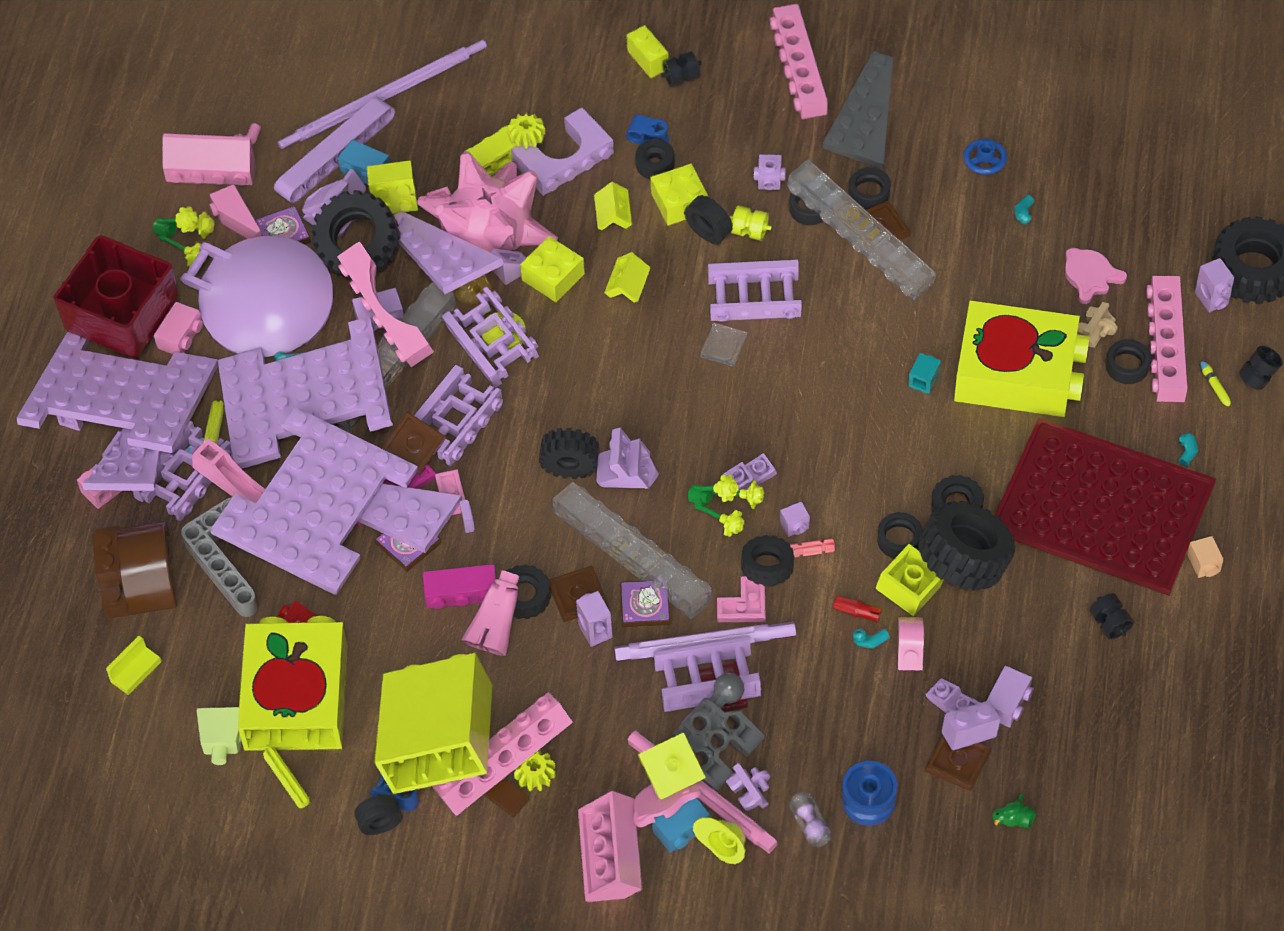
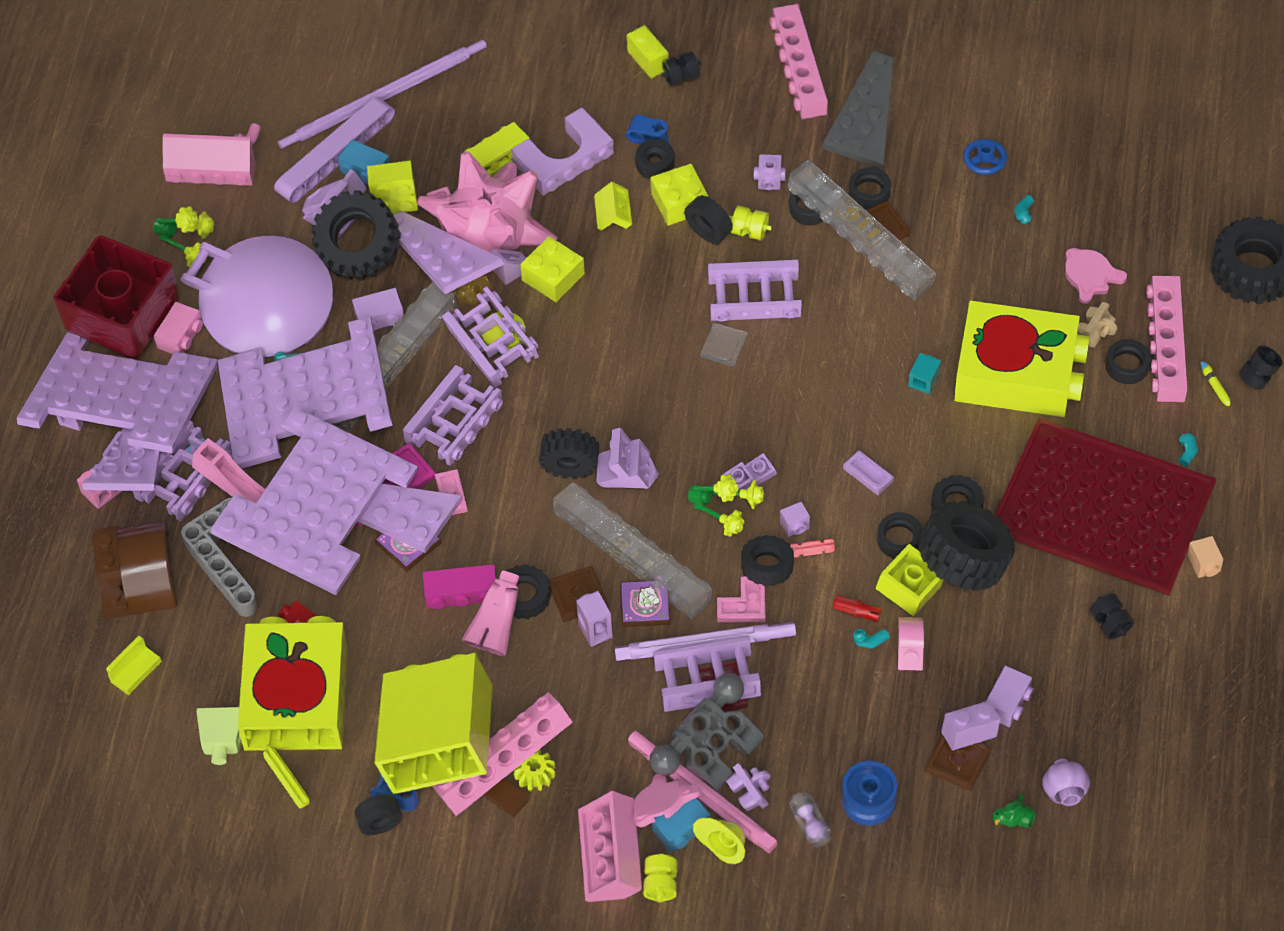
neon yellow axle [204,400,225,444] -> none
bright pink slope [209,184,262,239] -> none
tile [254,205,311,244] -> none
bright pink arch [337,241,434,367] -> none
reddish brown tile [381,411,446,476] -> none
lavender tile [459,500,475,533] -> none
neon yellow gear [508,112,545,150] -> none
neon yellow panel [604,252,650,303] -> none
neon yellow plate [638,733,705,800] -> none
lavender slope [926,678,980,713] -> none
lavender brick [1195,258,1234,312] -> none
none -> neon yellow wheel [643,854,677,902]
none -> lavender tile [843,450,894,495]
none -> lavender plant [1042,759,1090,806]

